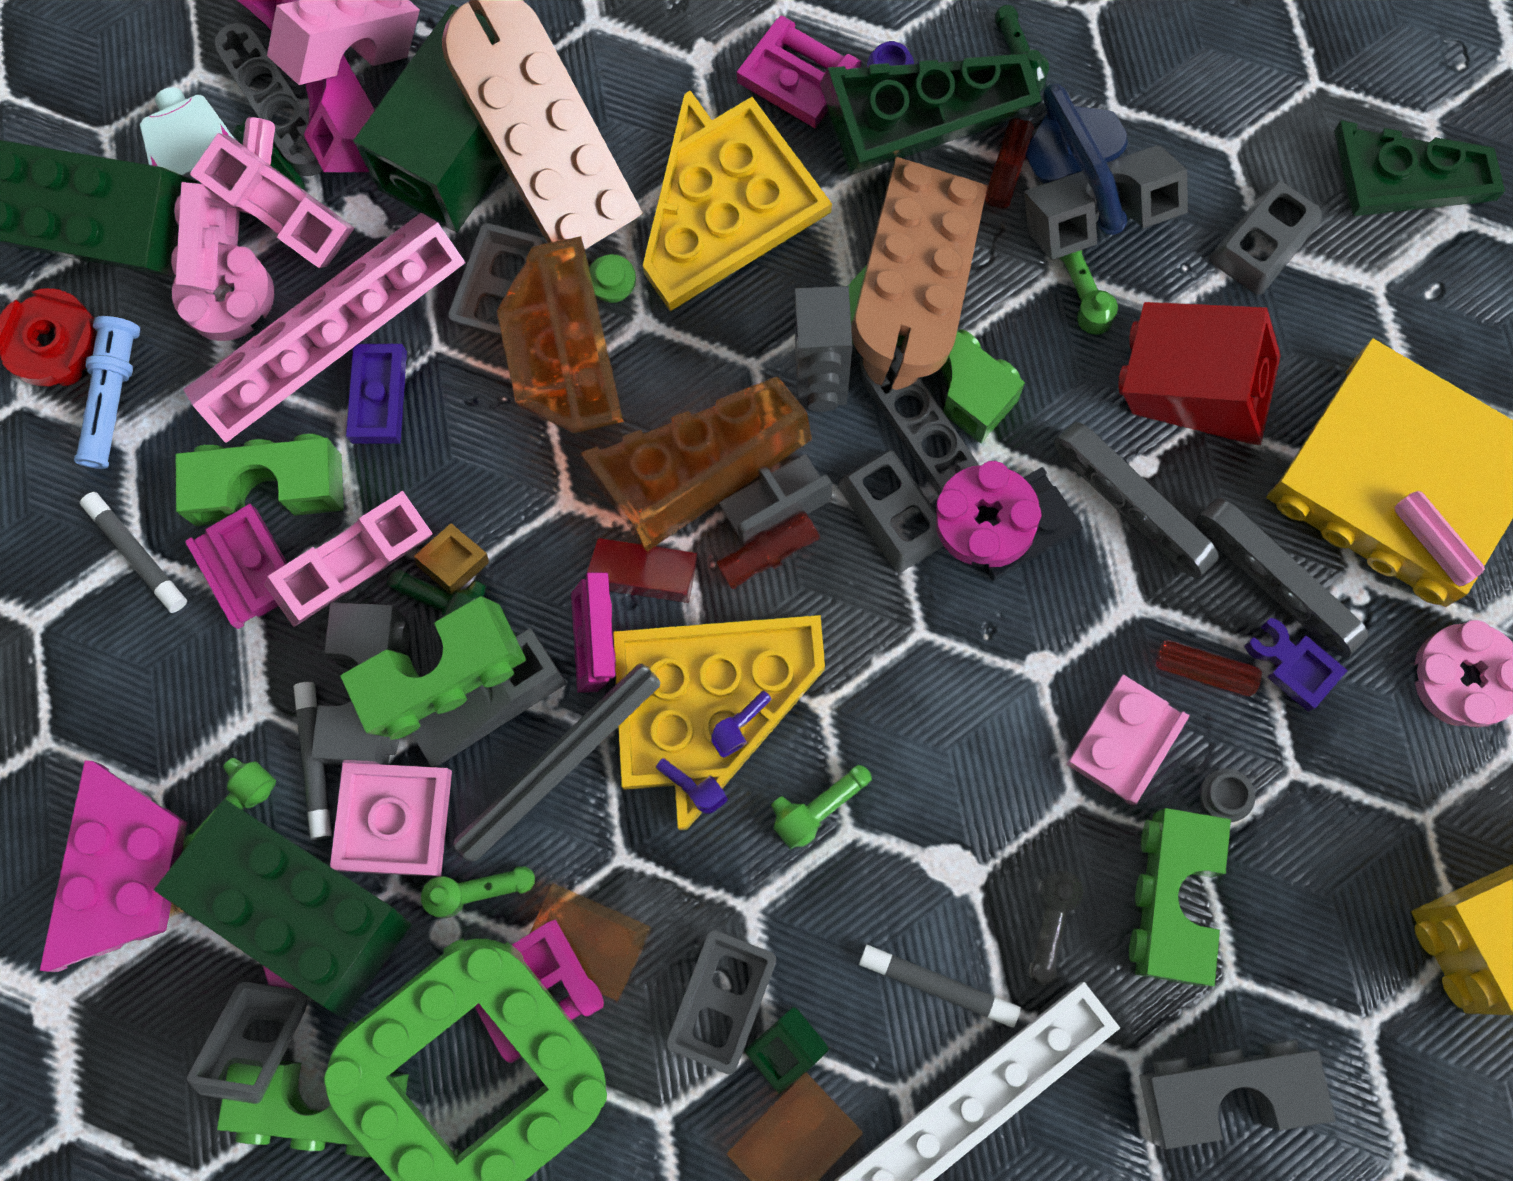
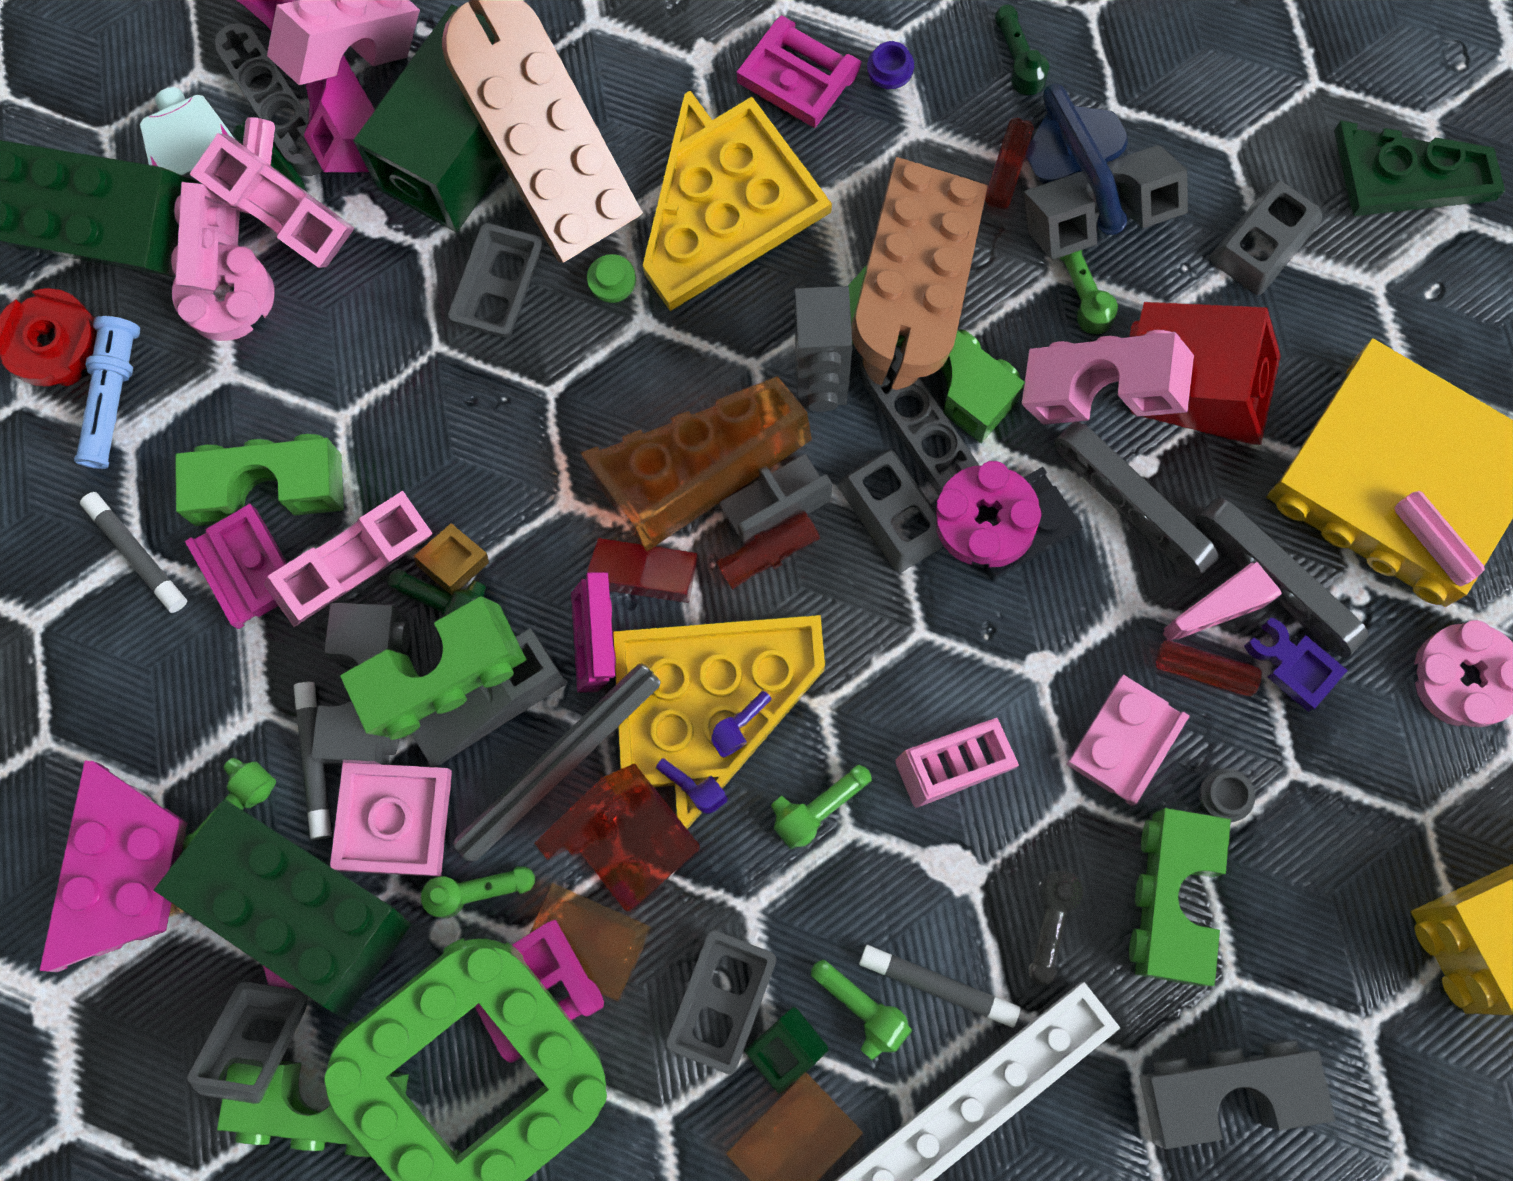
bright pink brick [183,213,466,443] -> none
dark purple plate [346,344,407,444] -> none
clear orange wedge [497,236,624,433] -> none
dark green wedge [820,54,1042,175] -> none
none -> clear red bracket [534,763,700,911]
none -> bright green piece [811,959,913,1060]
none -> bright pink slope [895,718,1019,808]
none -> bright pink arch [1022,330,1194,425]
none -> bright pink slope [1163,562,1281,641]

